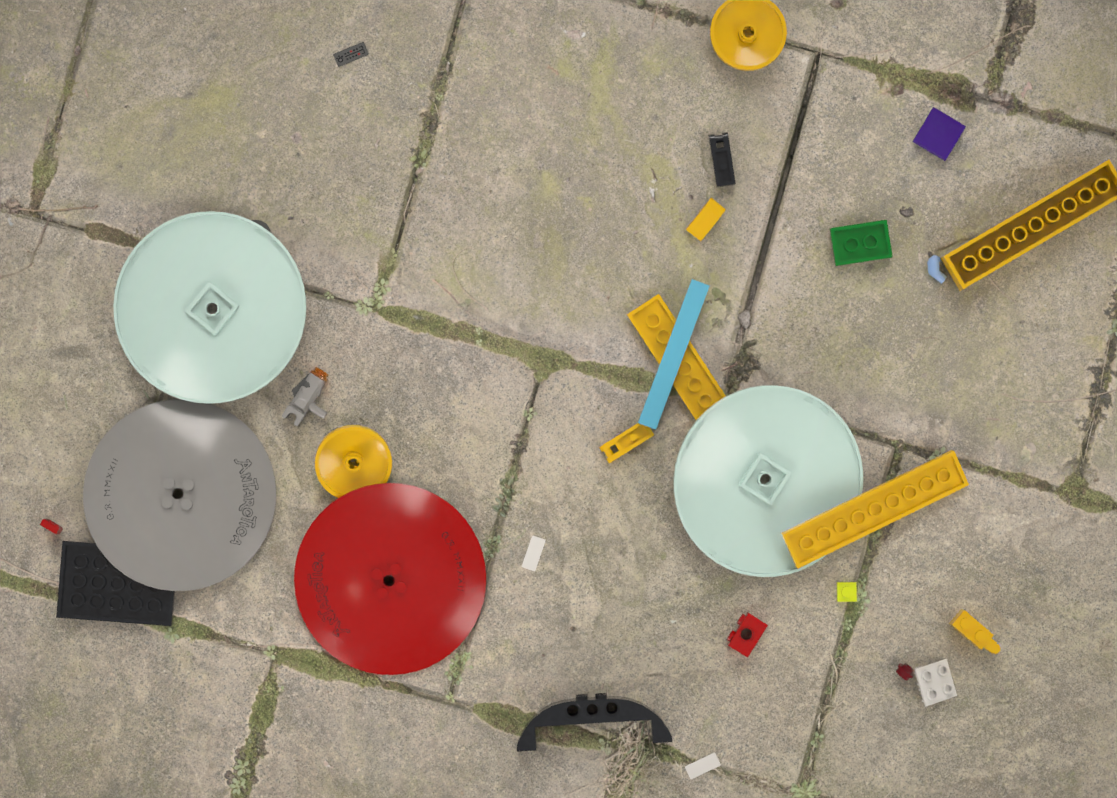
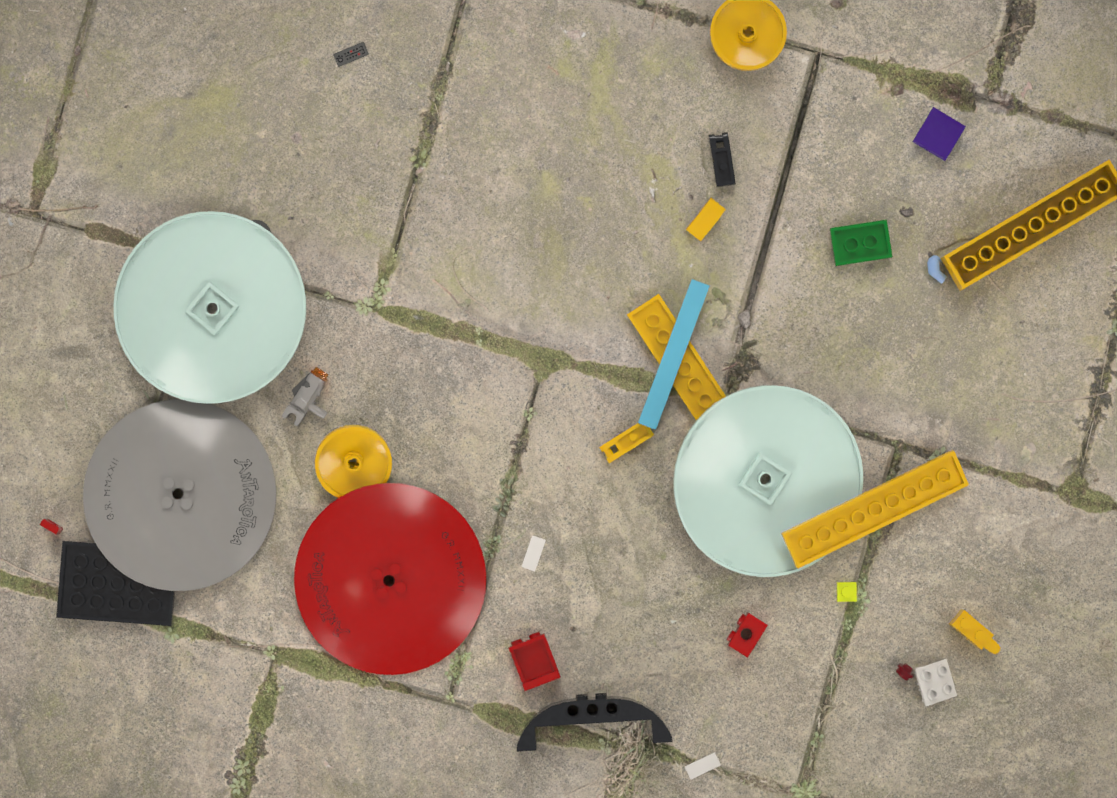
none -> red panel [508,632,561,691]

